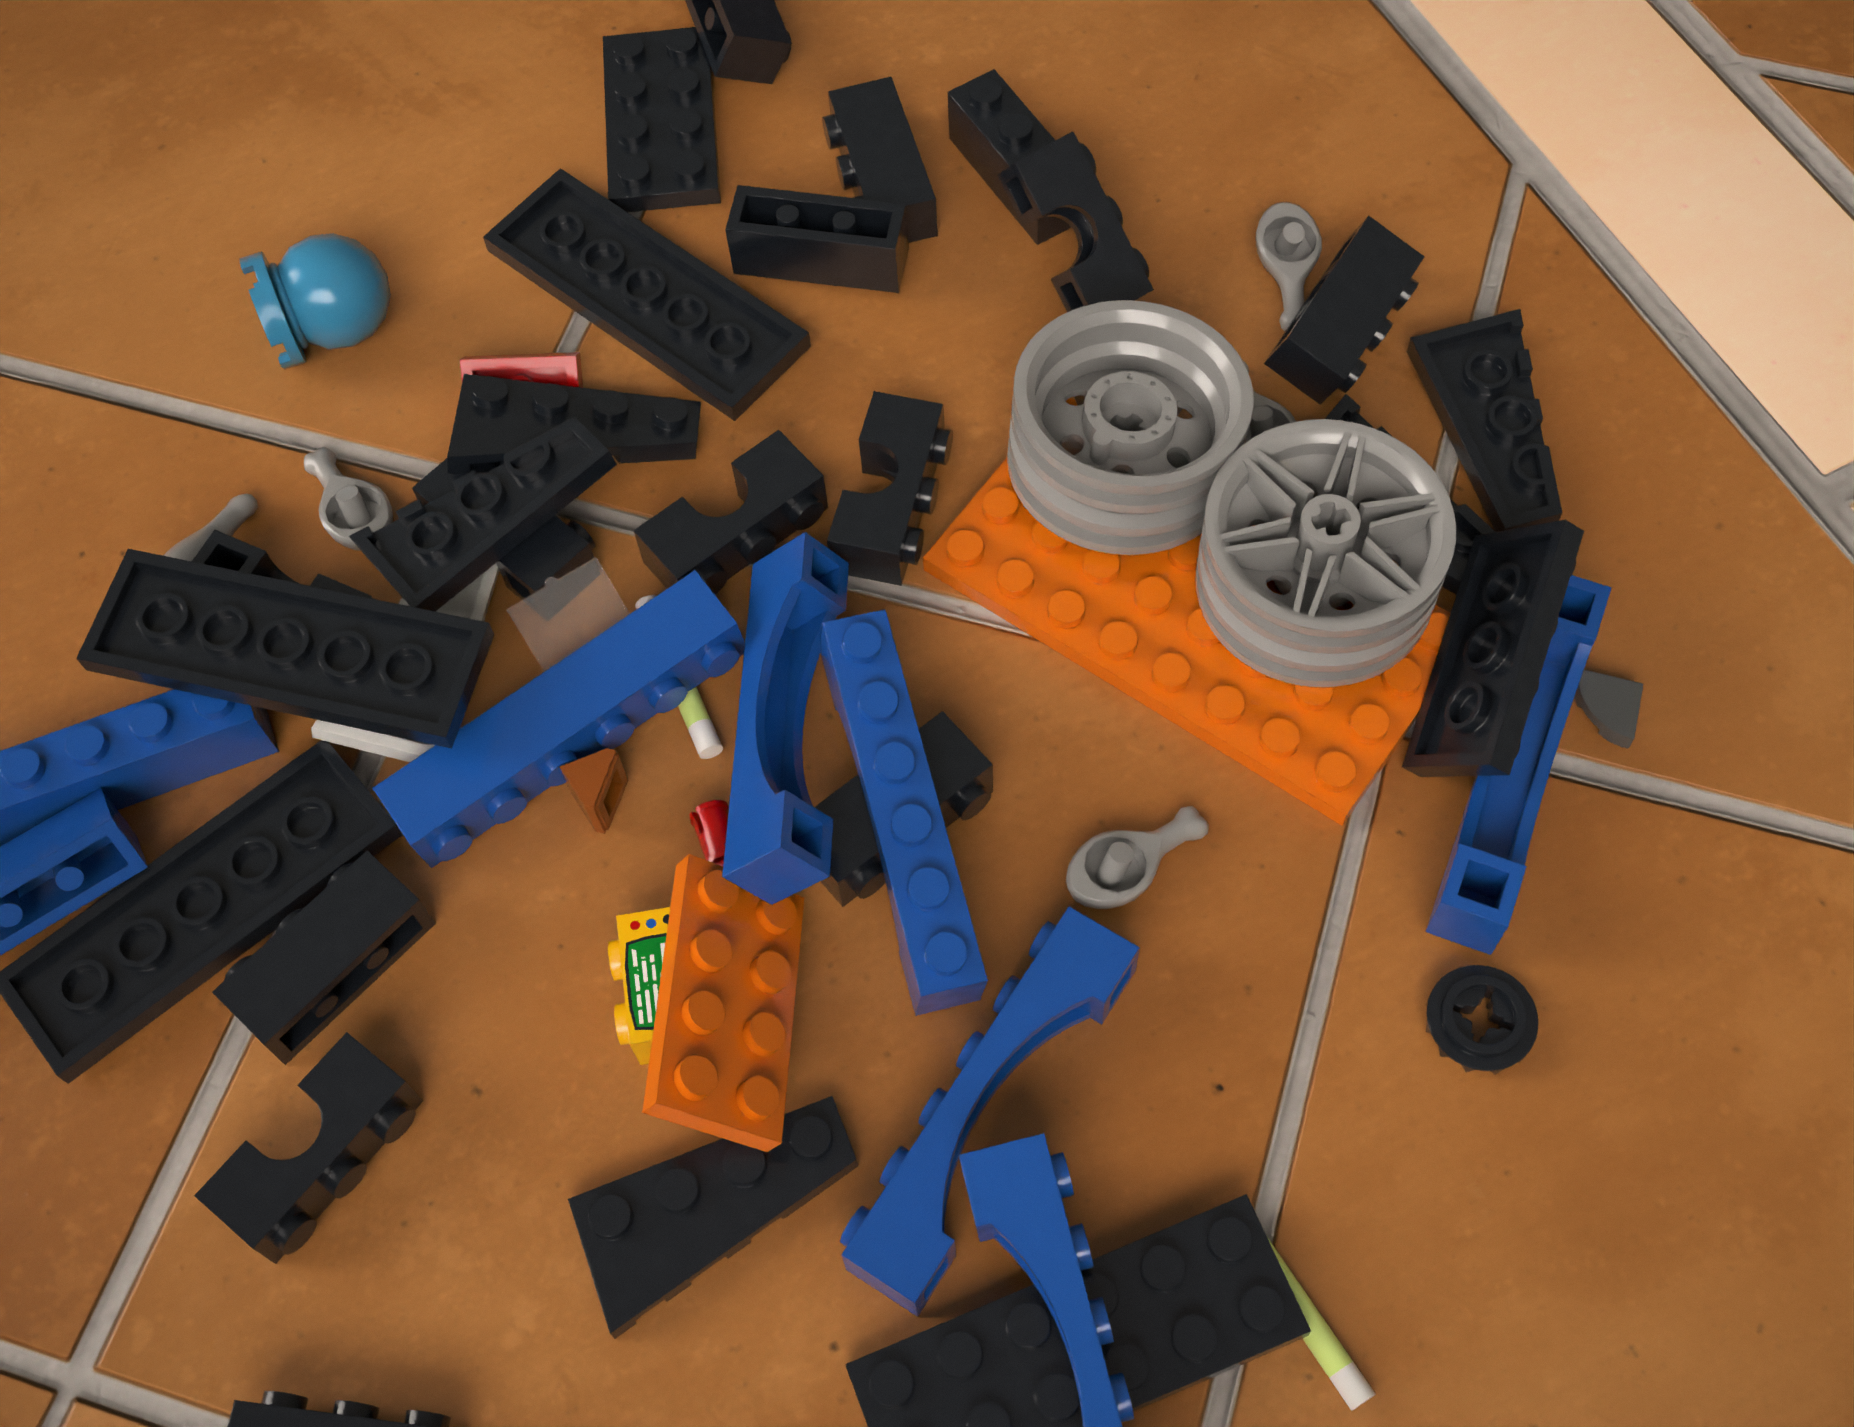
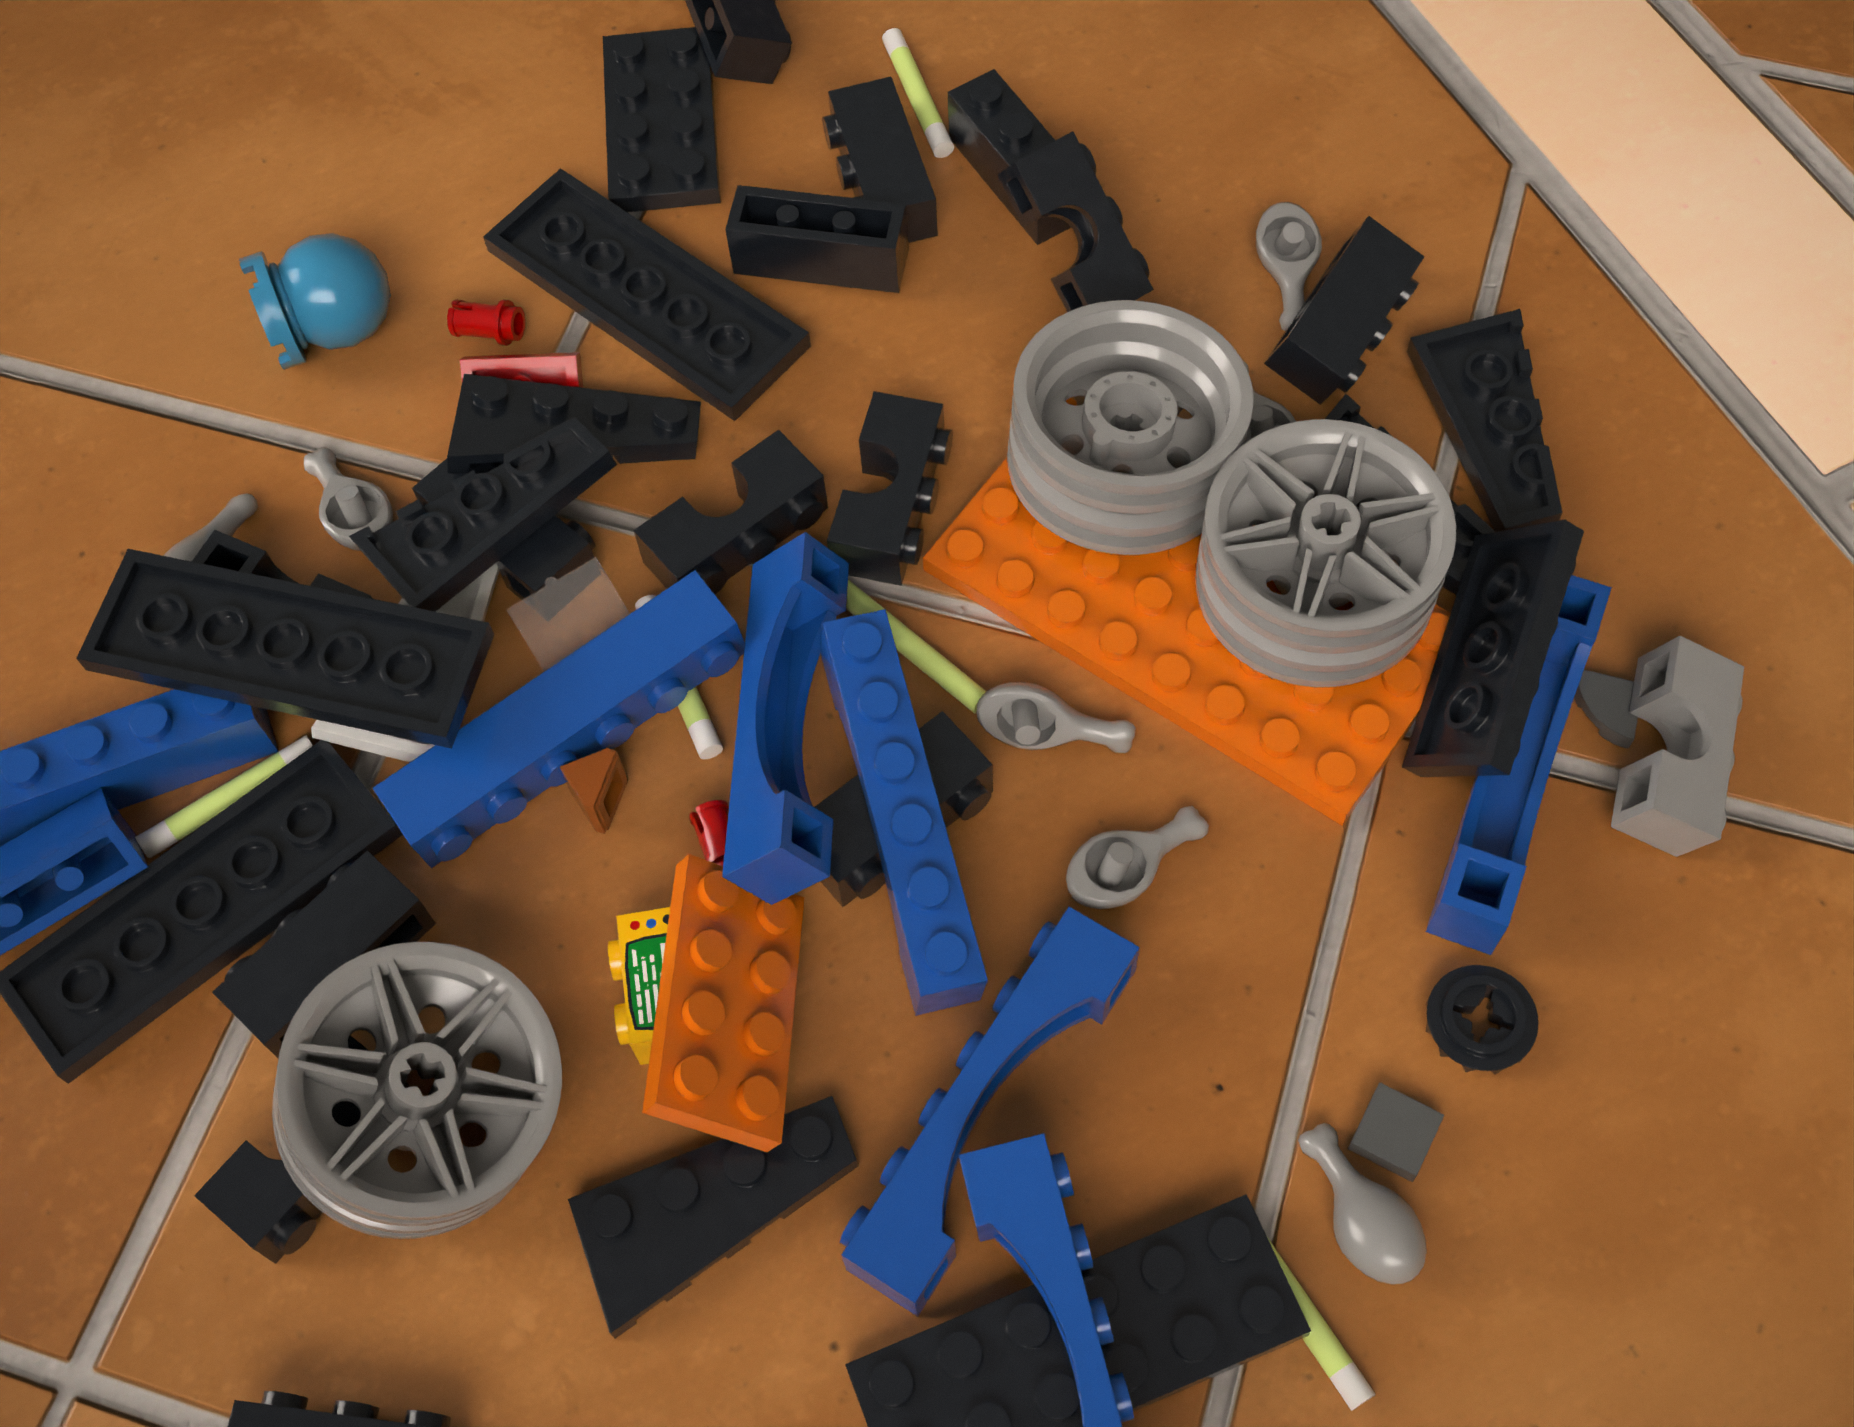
none -> yellowish green bar [135,735,313,858]
none -> light grey wheel [272,942,562,1239]
none -> red pin [447,299,526,346]
none -> yellowish green bar [846,579,986,714]
none -> yellowish green bar [882,28,954,158]
none -> light grey piece [977,682,1136,753]
none -> light grey piece [1298,1123,1427,1285]
none -> dark grey tile [1347,1082,1444,1182]
none -> light grey arch [1611,636,1744,857]

